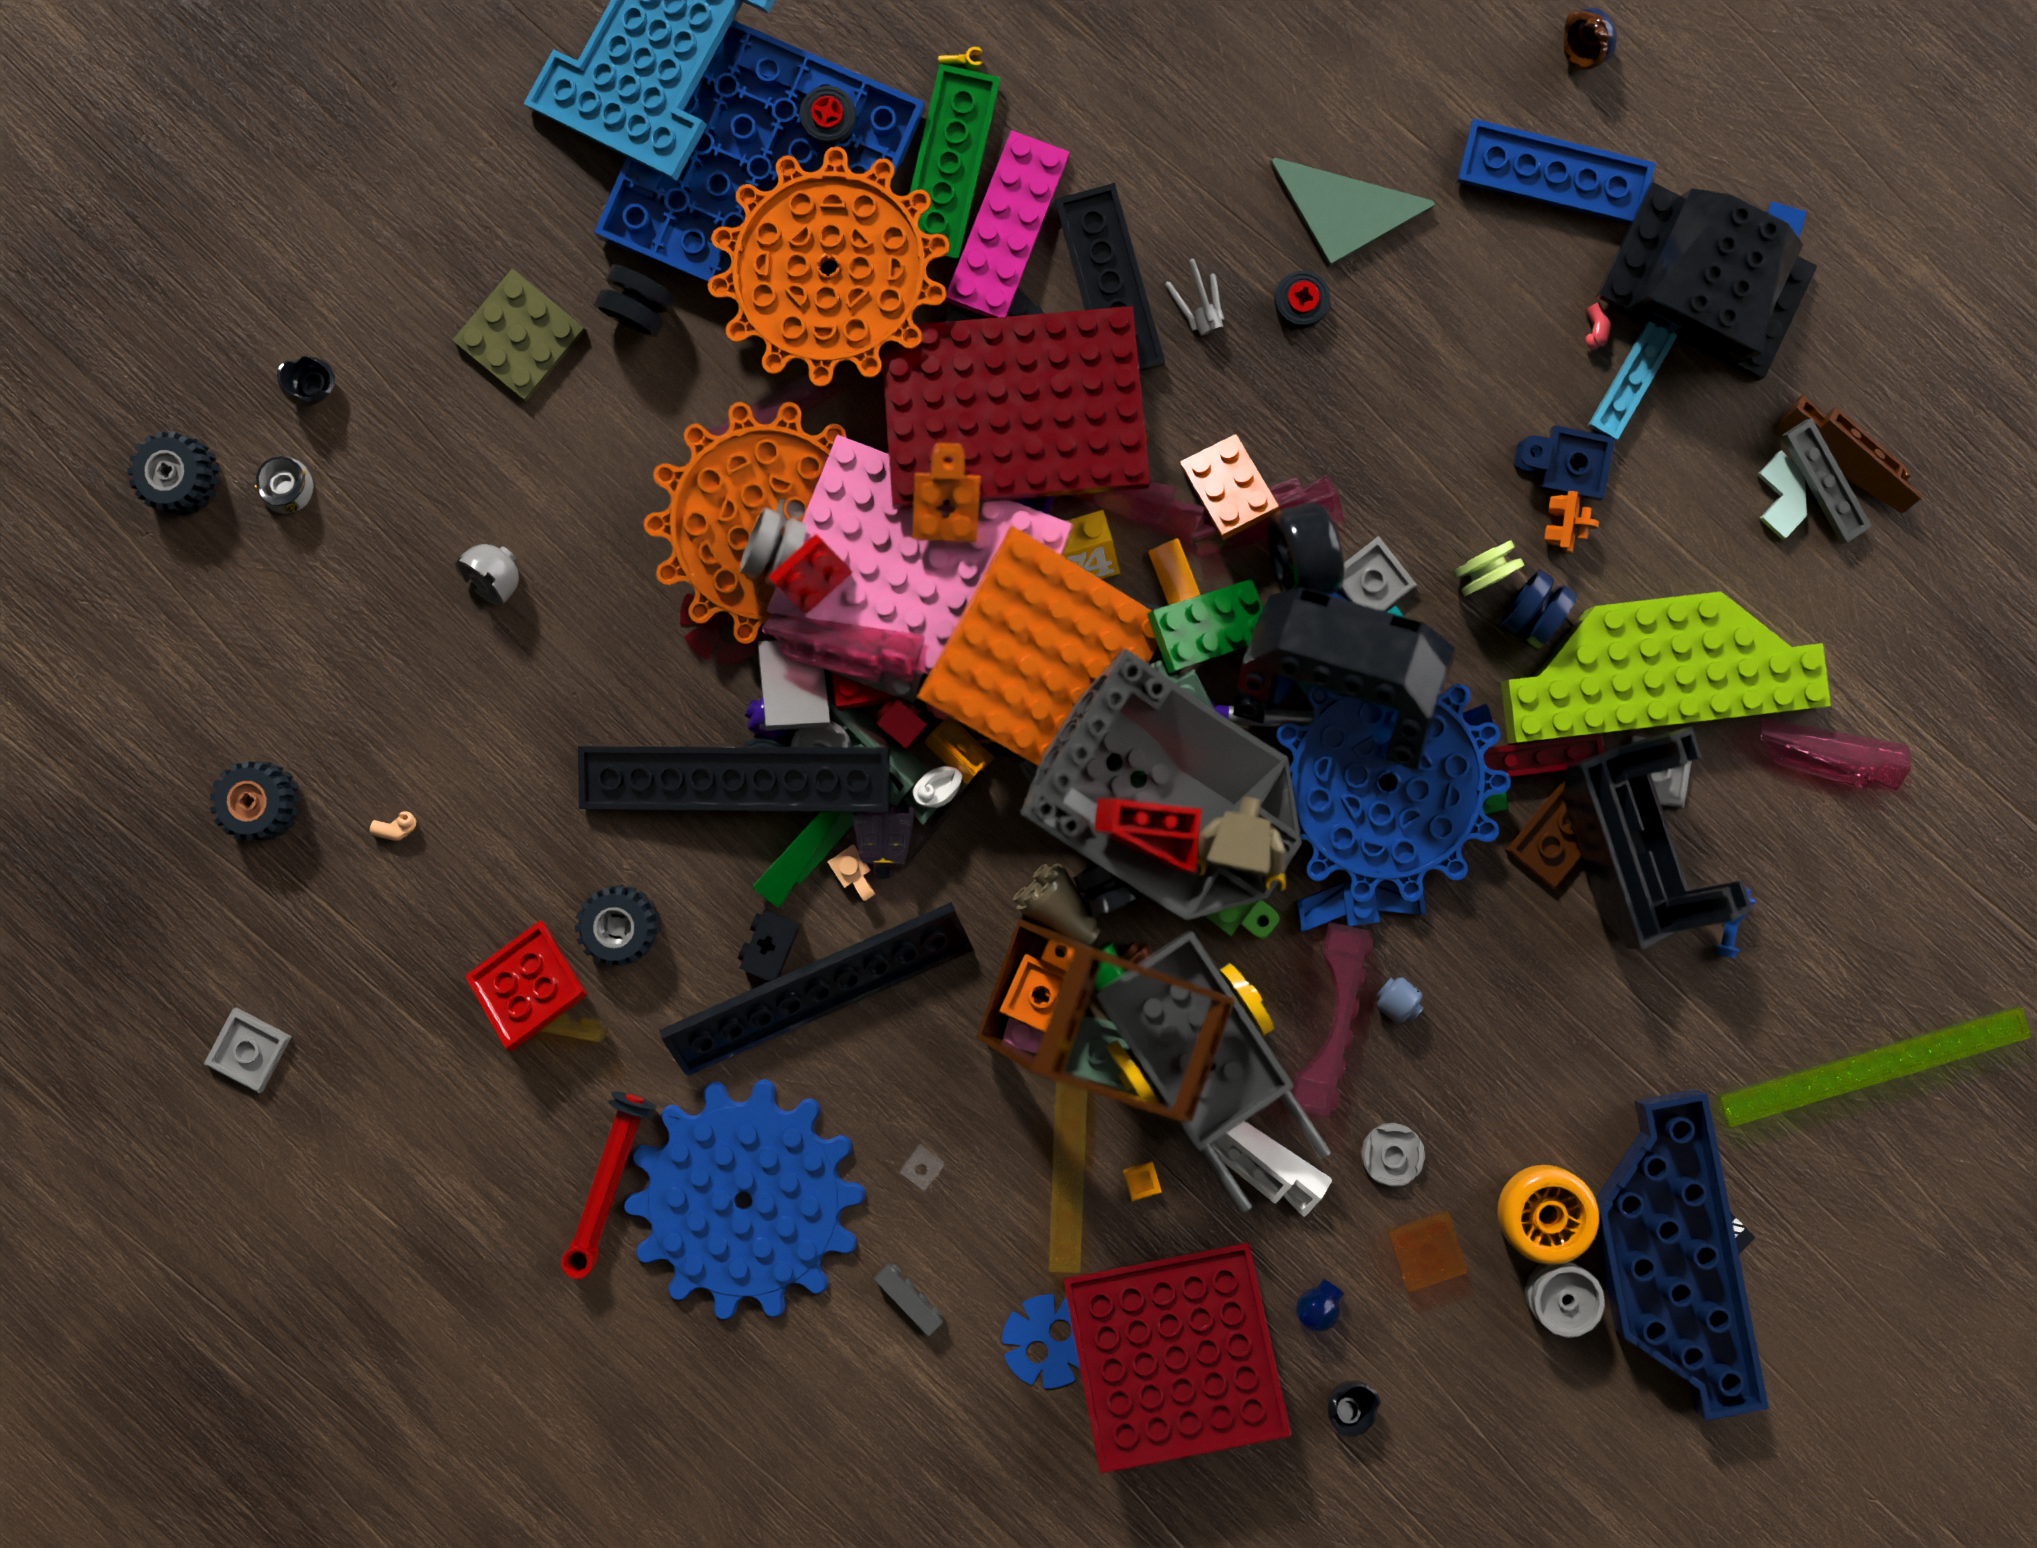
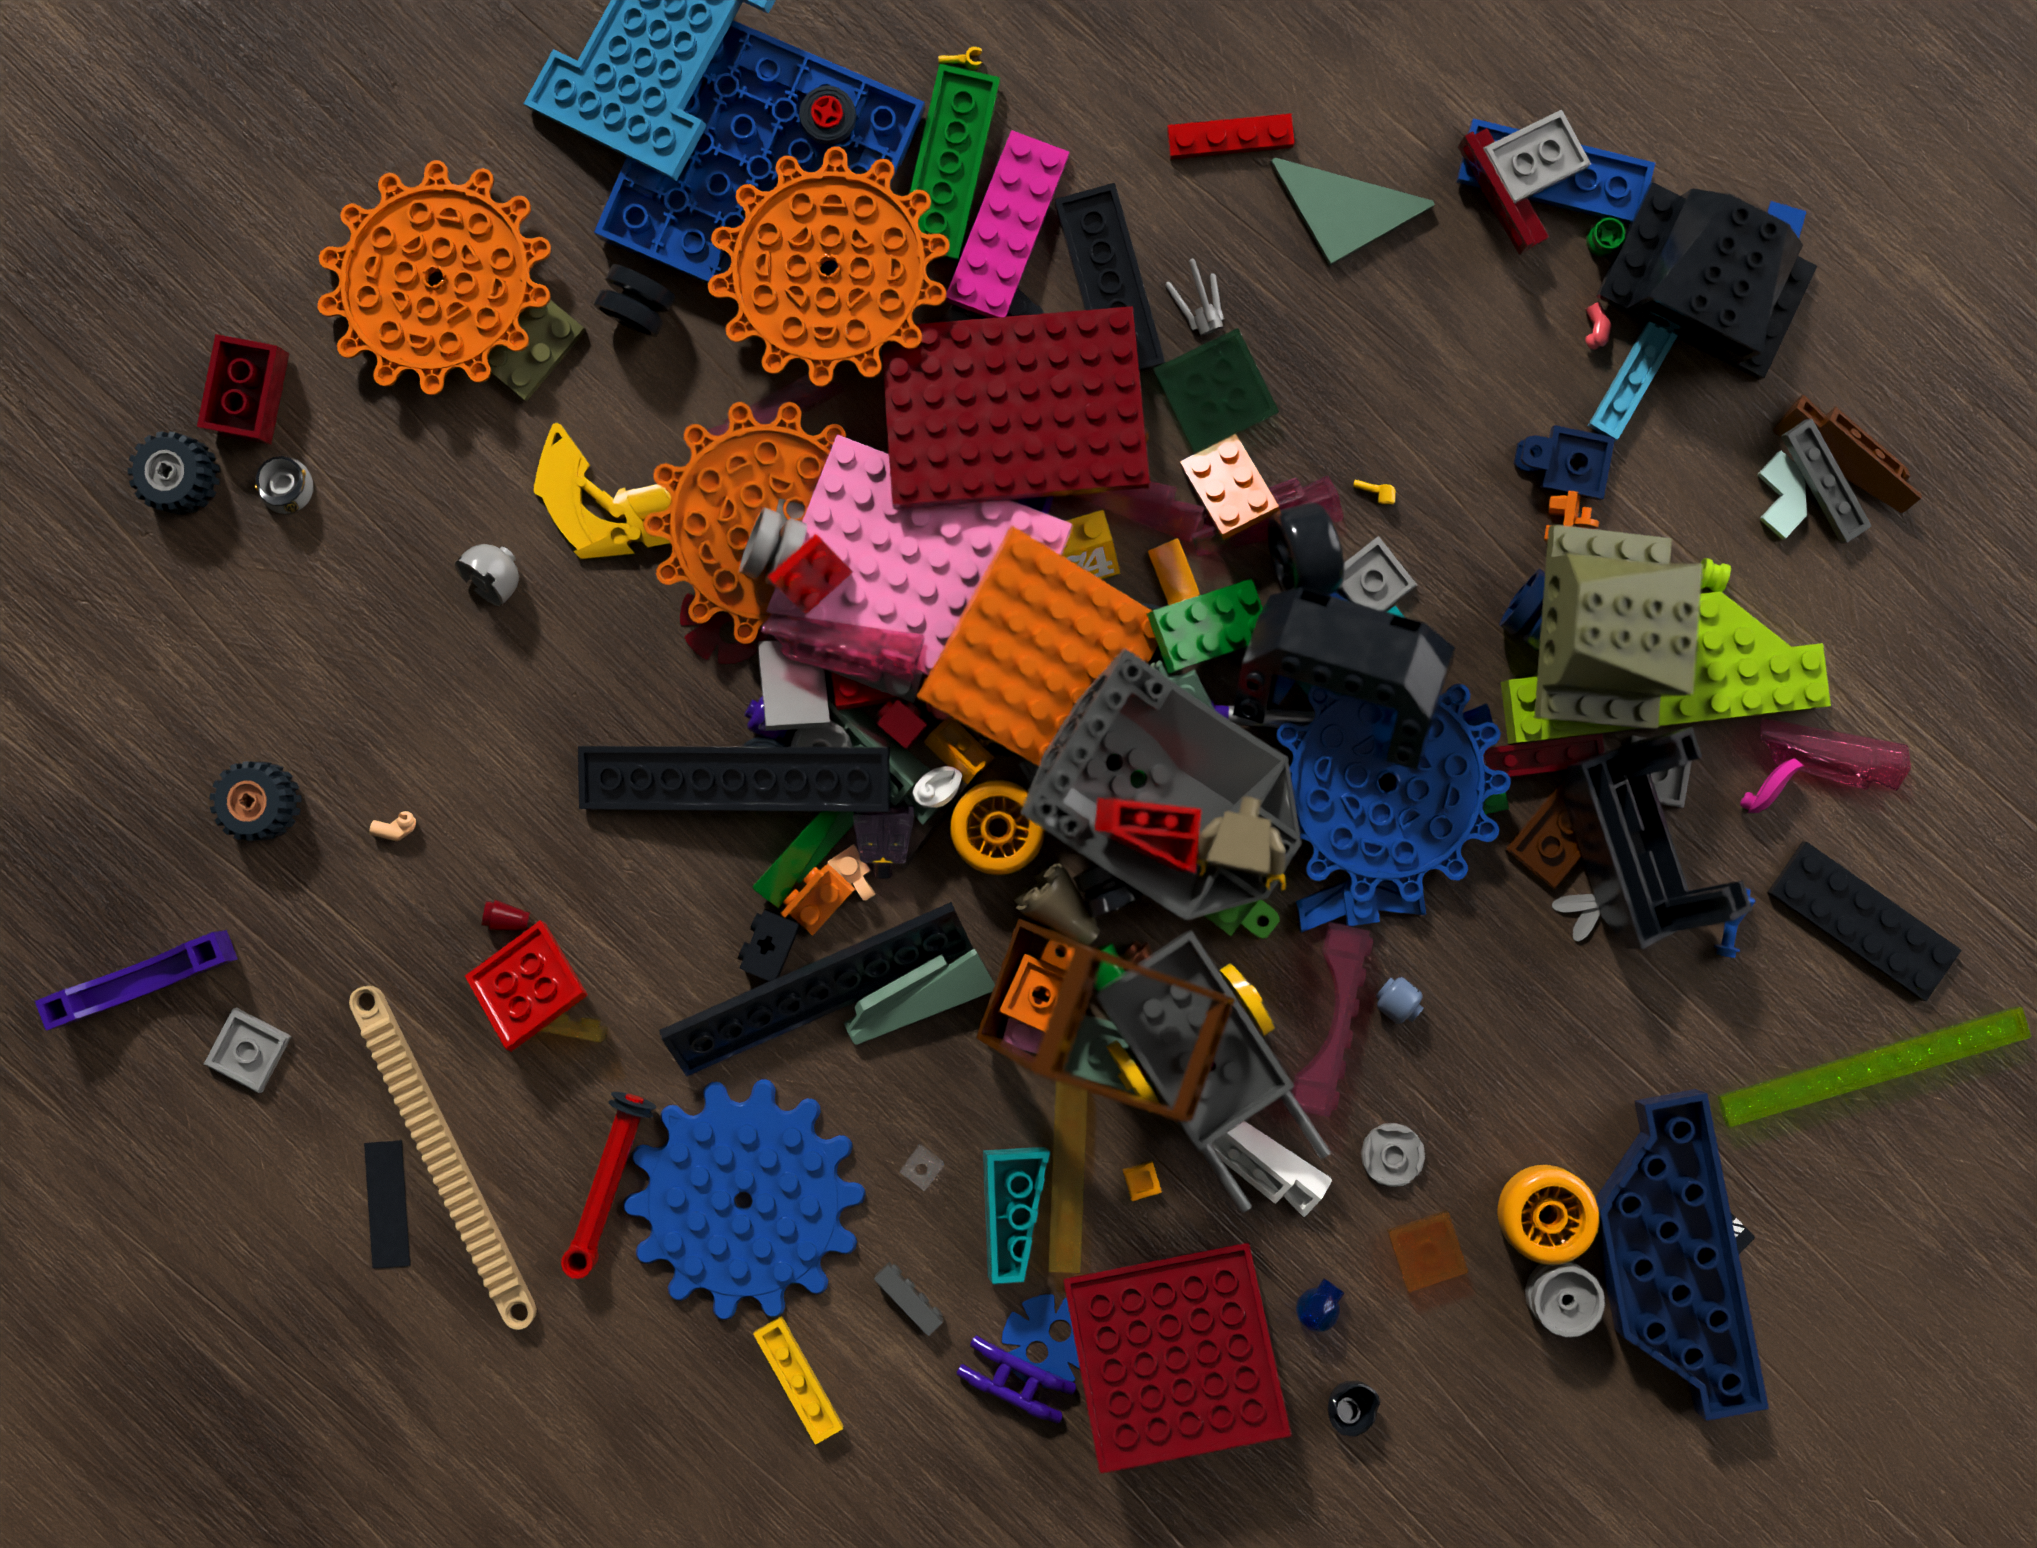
black hair [277,356,335,407] -> none
black wheel [575,885,660,967] -> none
orange plate [912,443,980,542] -> none
black wheel [1274,270,1331,328] -> none
yellowish green wheel [1452,540,1524,596] -> none
reddish brown hair [1564,7,1617,70] -> none
none -> dark purple arch [35,930,238,1031]
none -> dark red brick [197,334,289,445]
none -> orange plate [317,160,551,395]
none -> tan gear [349,985,537,1330]
none -> black sticker [364,1140,410,1269]
none -> dark red cone [481,899,530,931]
none -> yellow piece [534,423,671,559]
none -> yellow plate [753,1316,844,1445]
none -> orange bracket [780,864,855,936]
none -> sand green wedge [844,949,995,1045]
none -> light orange wheel [950,780,1046,875]
none -> dark purple piece [957,1335,1076,1424]
none -> teal wedge [983,1147,1050,1284]
none -> clear green plate [1153,328,1279,455]
none -> red plate [1167,113,1295,159]
none -> yellow hand [1353,480,1396,504]
none -> dark red fence [1458,128,1549,255]
none -> light grey tile [1483,110,1591,204]
none -> olive wedge [1534,525,1702,729]
none -> light grey piece [1552,894,1601,941]
none -> green wheel [1586,218,1625,256]
none -> lime wheel [1700,558,1731,592]
none -> dark pink arm [1740,758,1804,813]
none -> black plate [1767,841,1962,1001]

